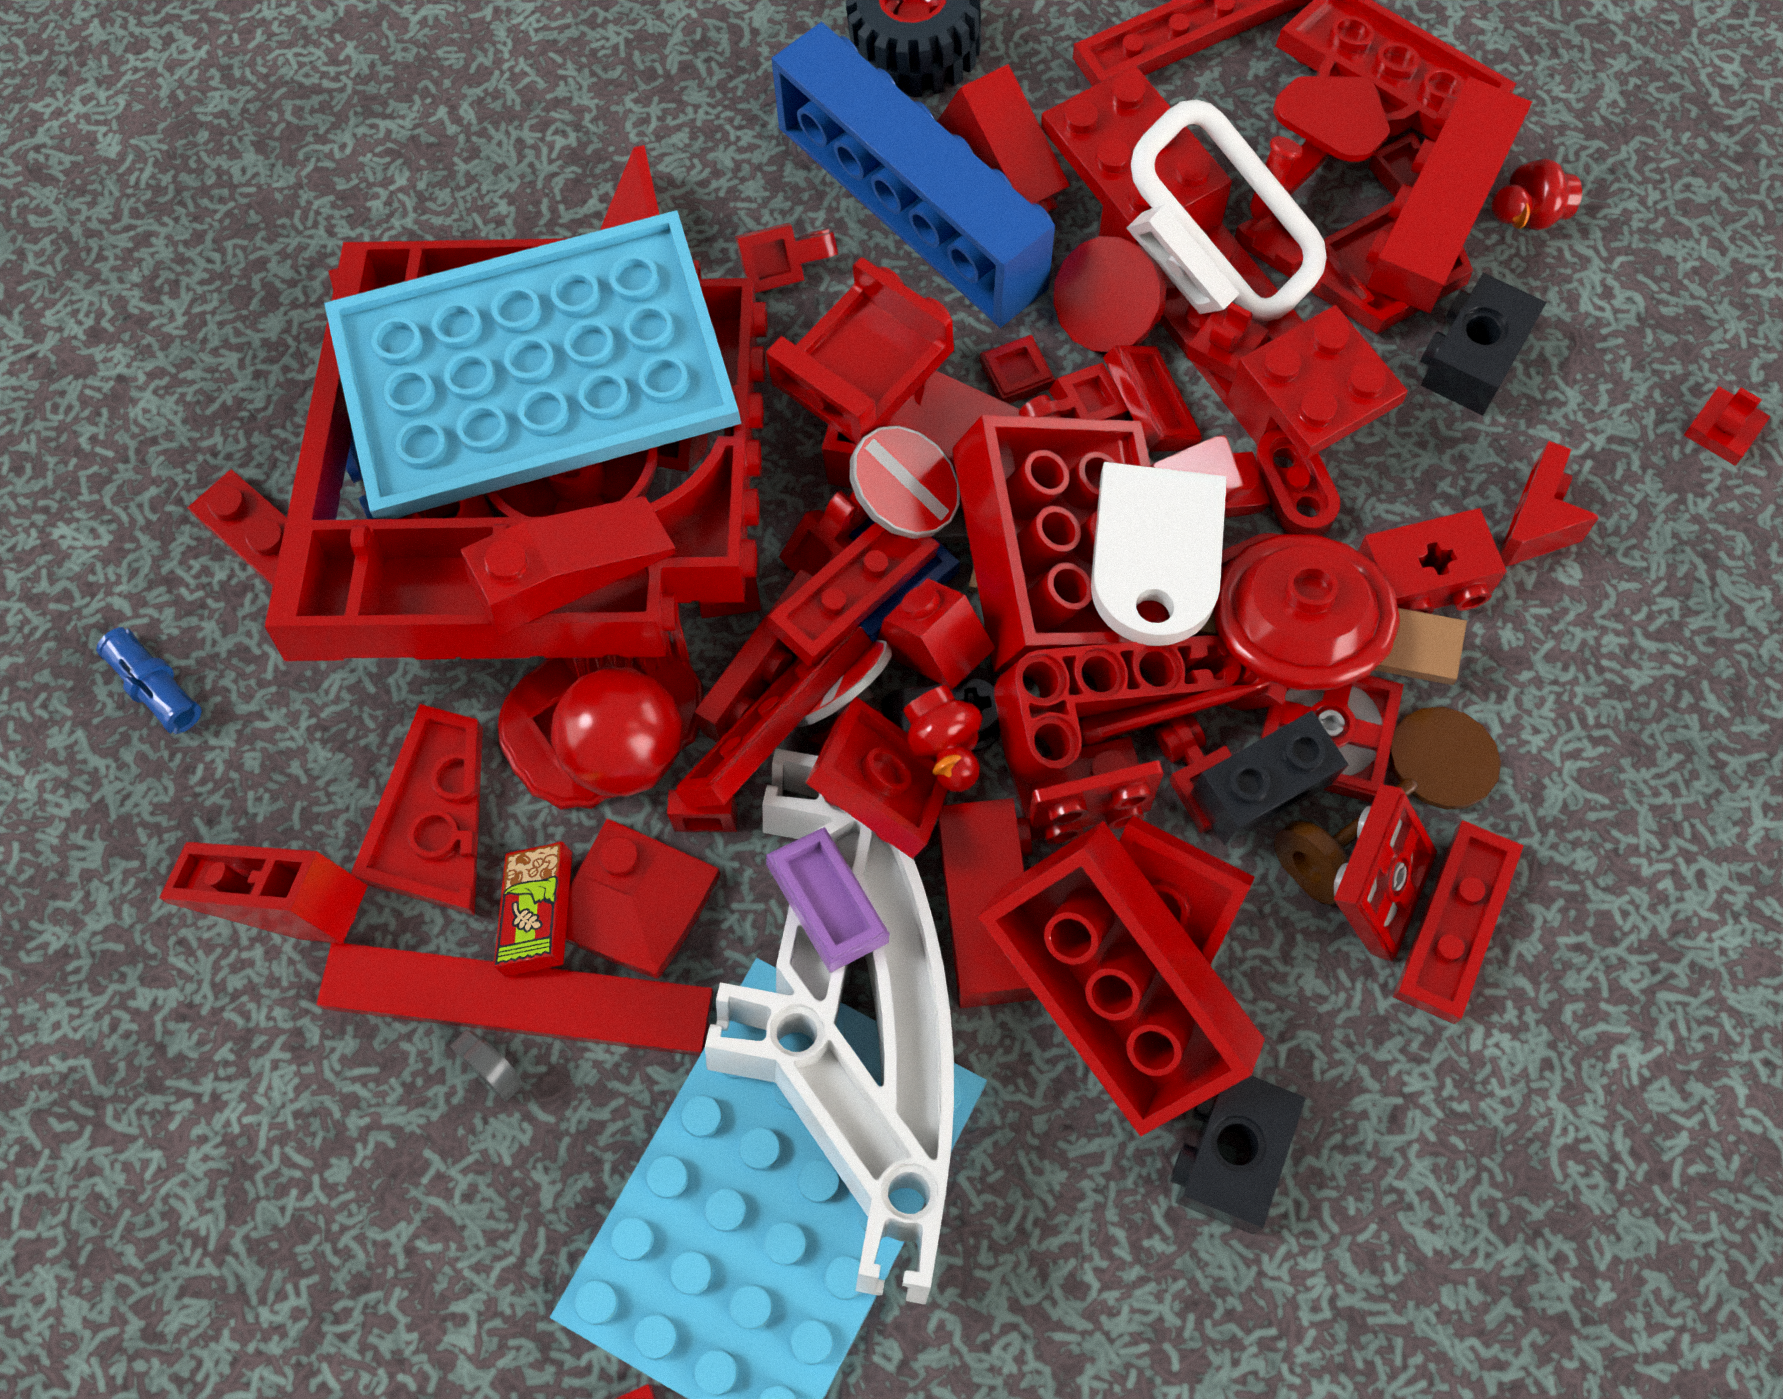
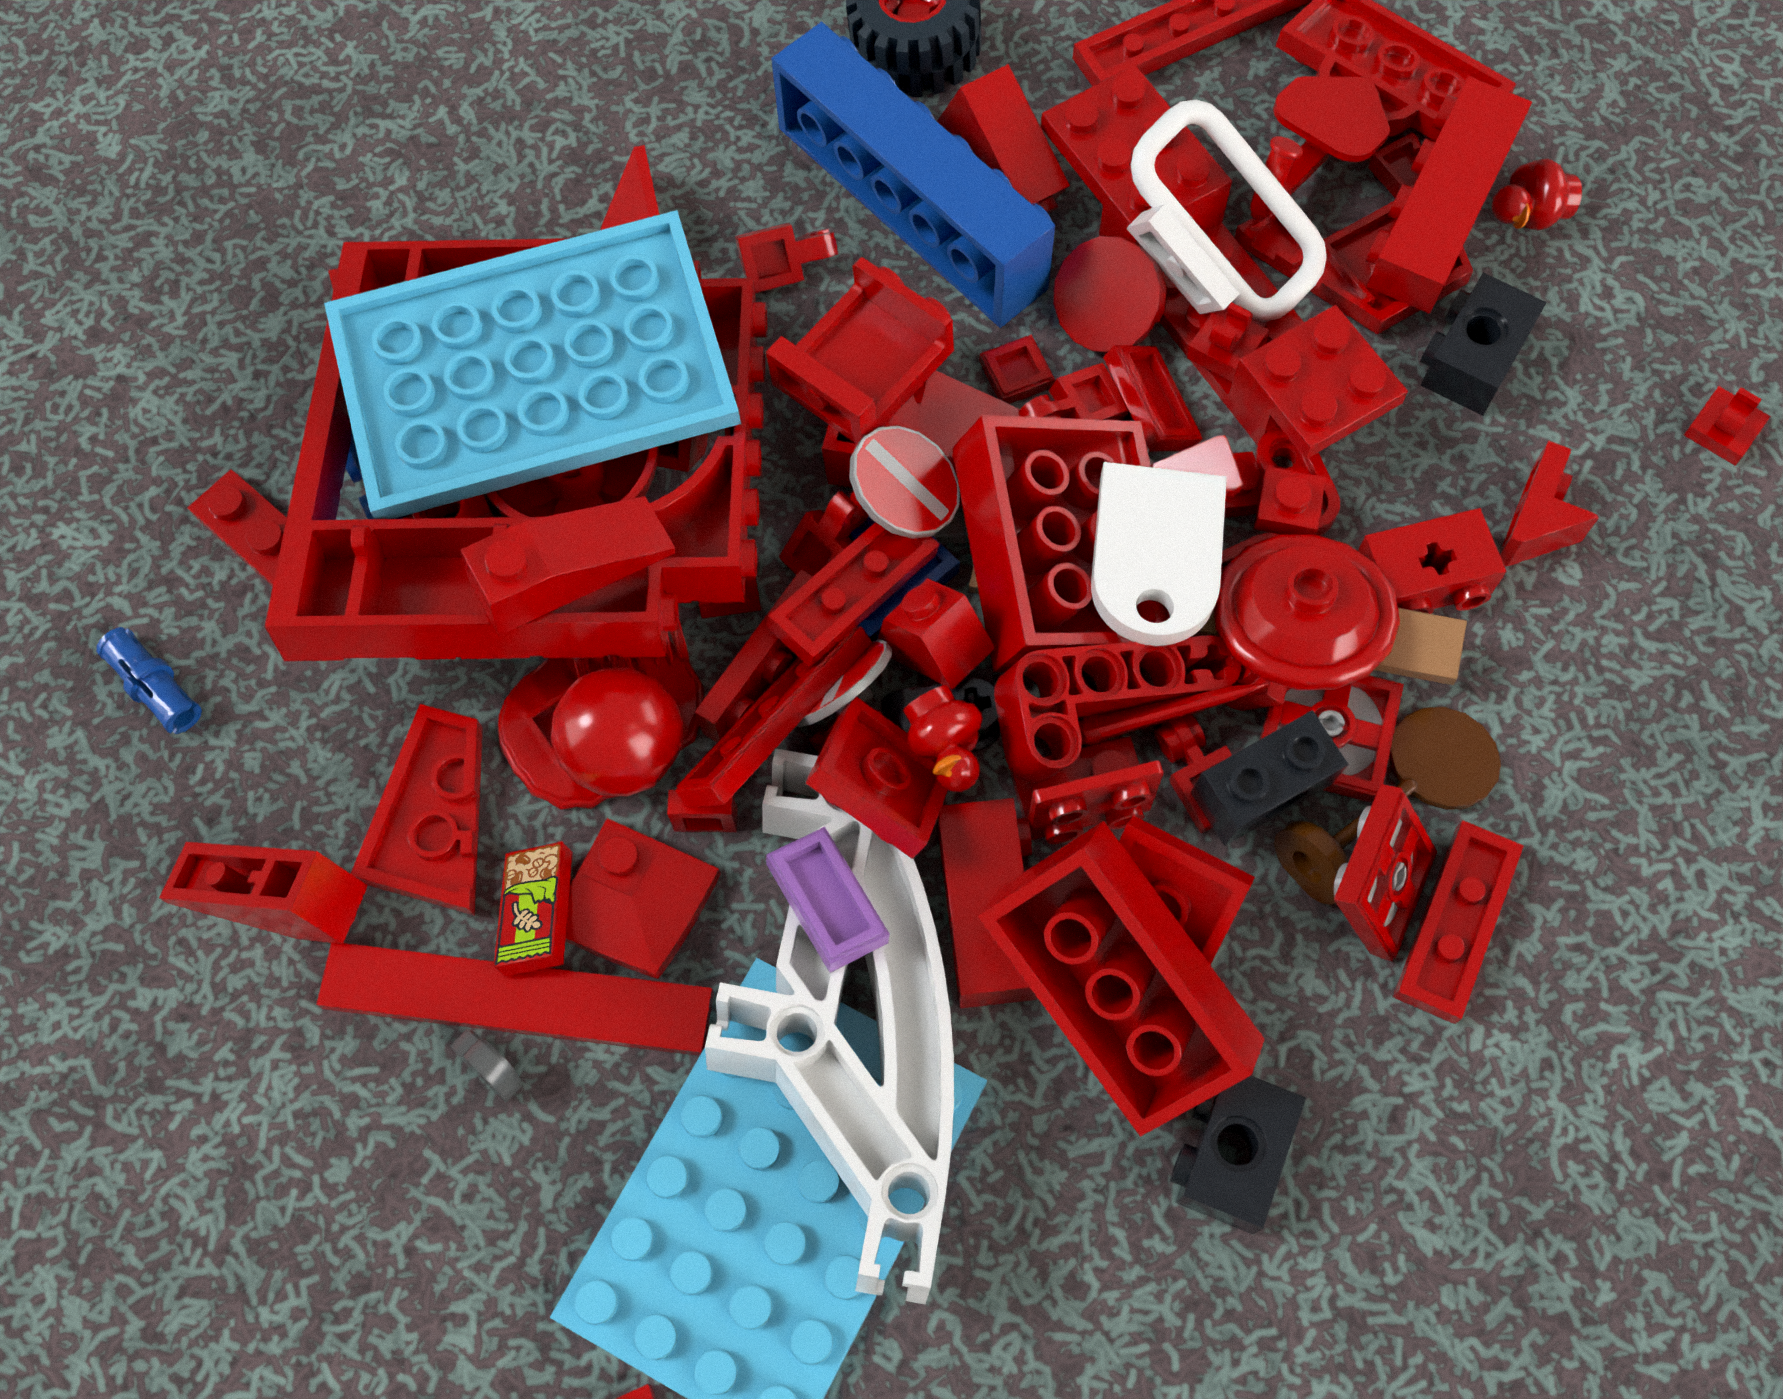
none -> red plate [1253,466,1326,534]

